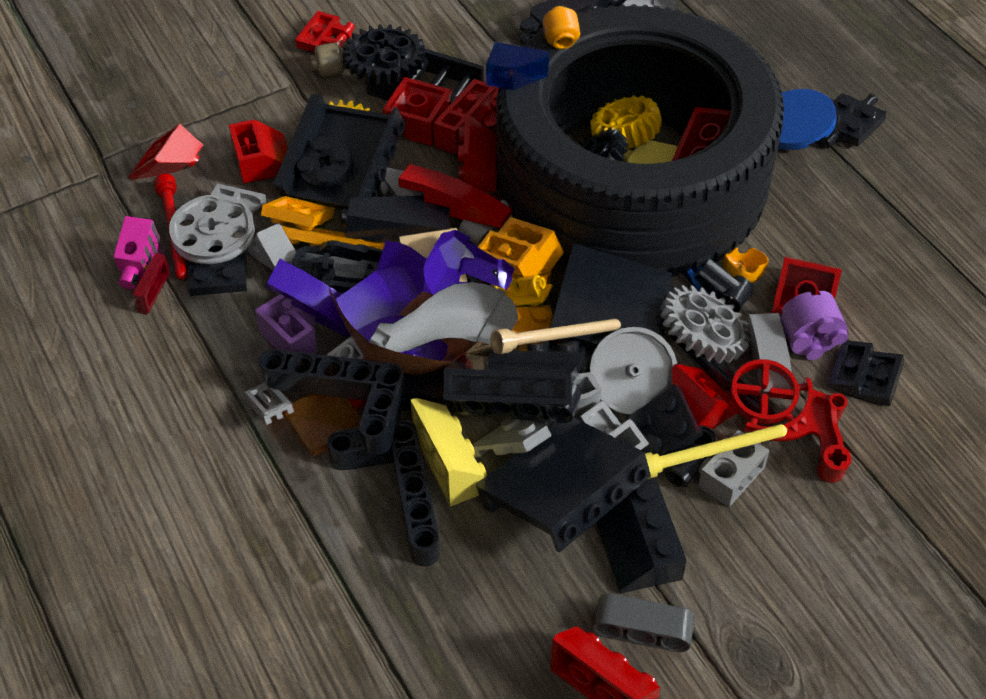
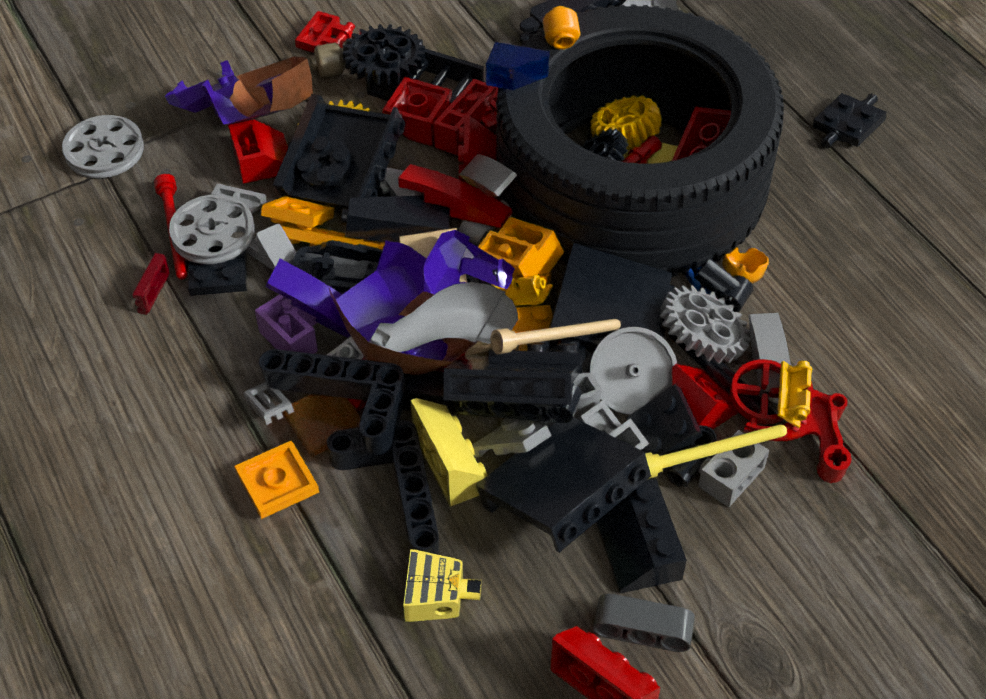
dark pink torso [114,216,165,289] -> none
red slope [128,123,203,180] -> none
red slope [772,256,842,316] -> none
blue tile [778,89,837,150] -> none
medium lavender brick [780,291,849,360] -> none
black slope [828,340,904,406] -> none
none -> light grey wedge [62,115,144,178]
none -> piece [165,57,313,125]
none -> light orange plate [234,440,319,519]
none -> light yellow torso [403,549,481,622]
none -> light grey slope [459,154,517,197]
none -> red pin [622,136,662,164]
none -> yellow hinge [778,361,813,428]

